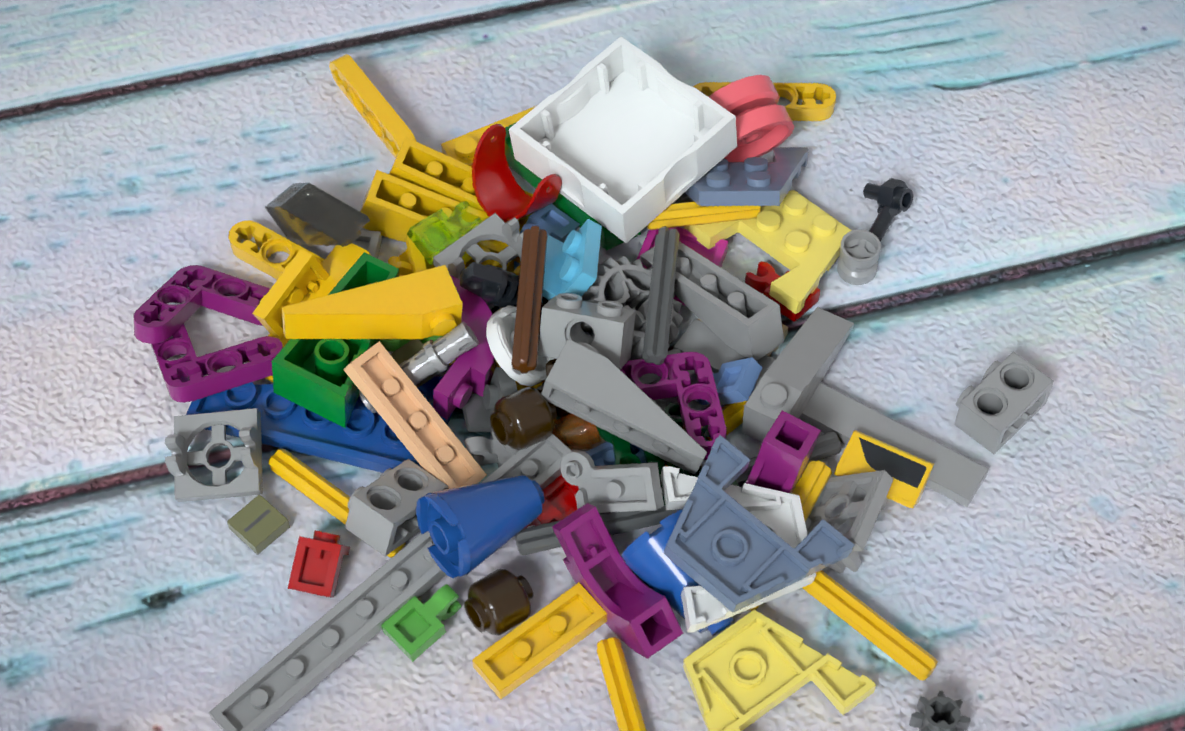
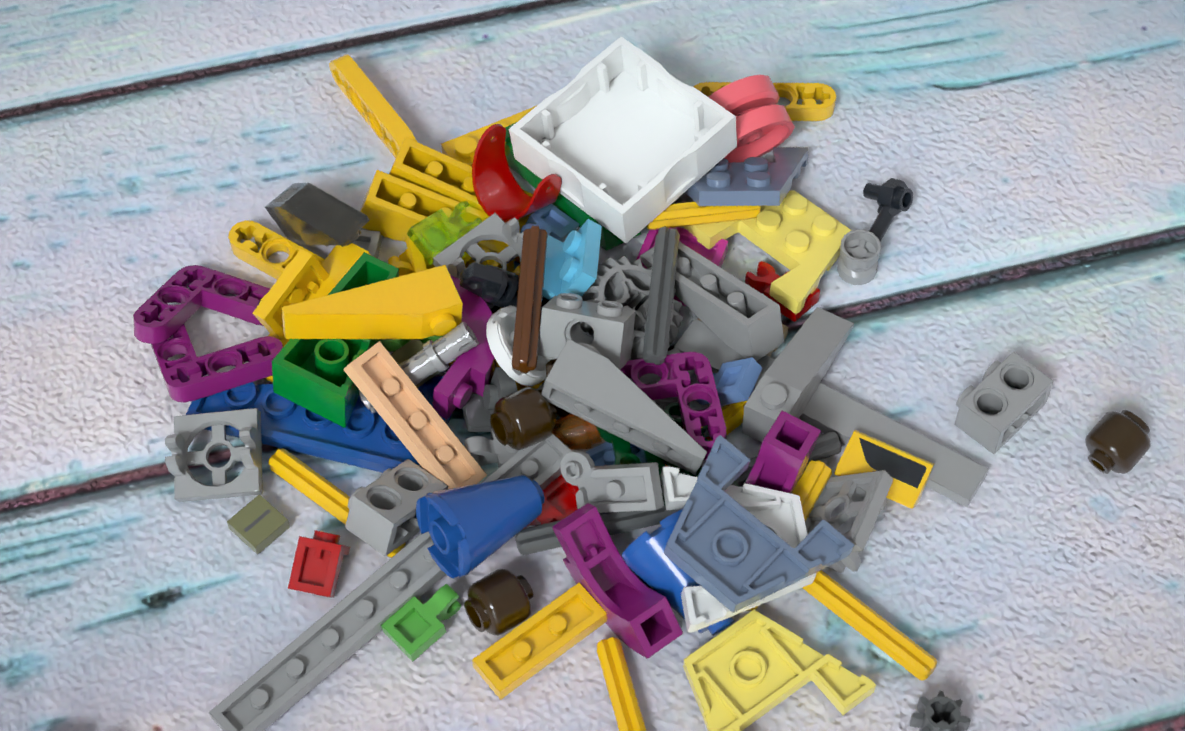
none -> dark brown head [1085,410,1151,474]

